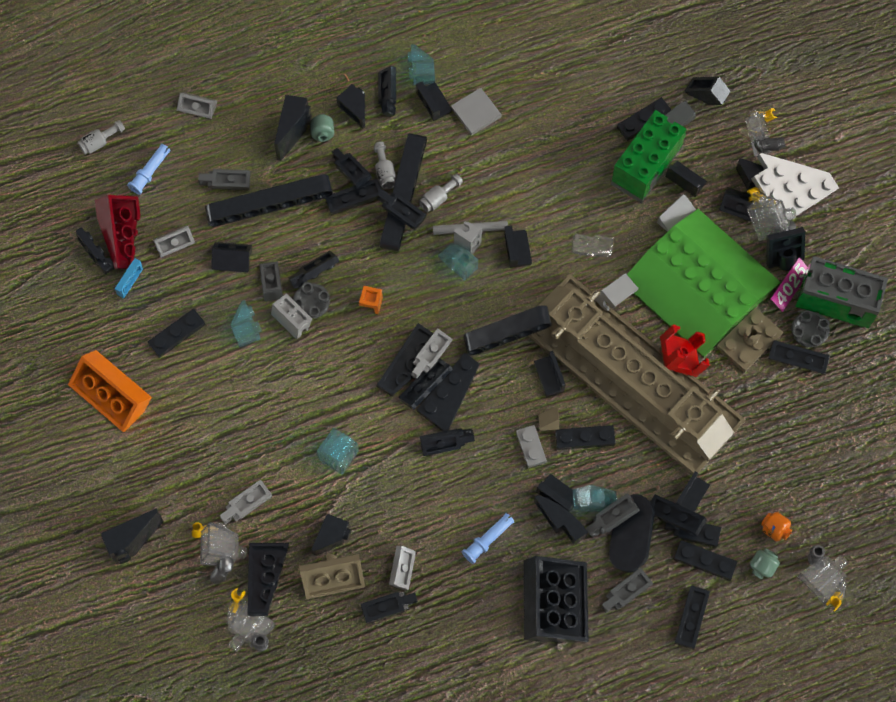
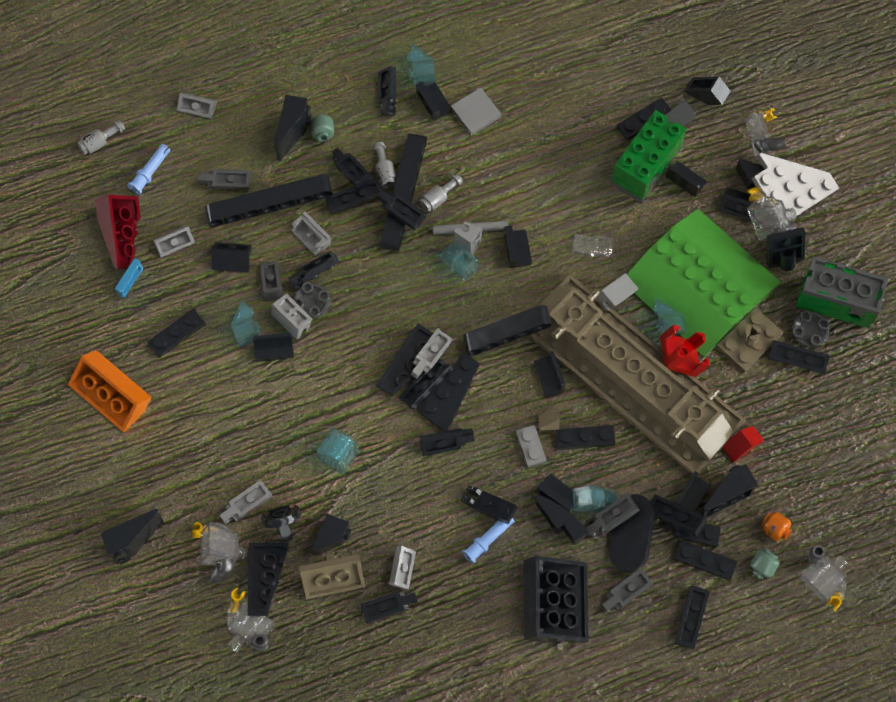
black hinge [76,227,115,275] -> none
black slope [336,84,366,129] -> none
orange panel [359,286,383,314] -> none
light grey slope [657,194,696,232] -> none
dark pink sticker [771,257,807,312] -> none
none -> black panel [252,332,294,362]
none -> black tile [261,505,301,543]
none -> light grey hinge [291,212,331,256]
none -> black hinge [461,485,518,524]
none -> clear light blue slope [653,298,687,335]
none -> black slope [700,464,758,518]
none -> red slope [722,426,764,463]

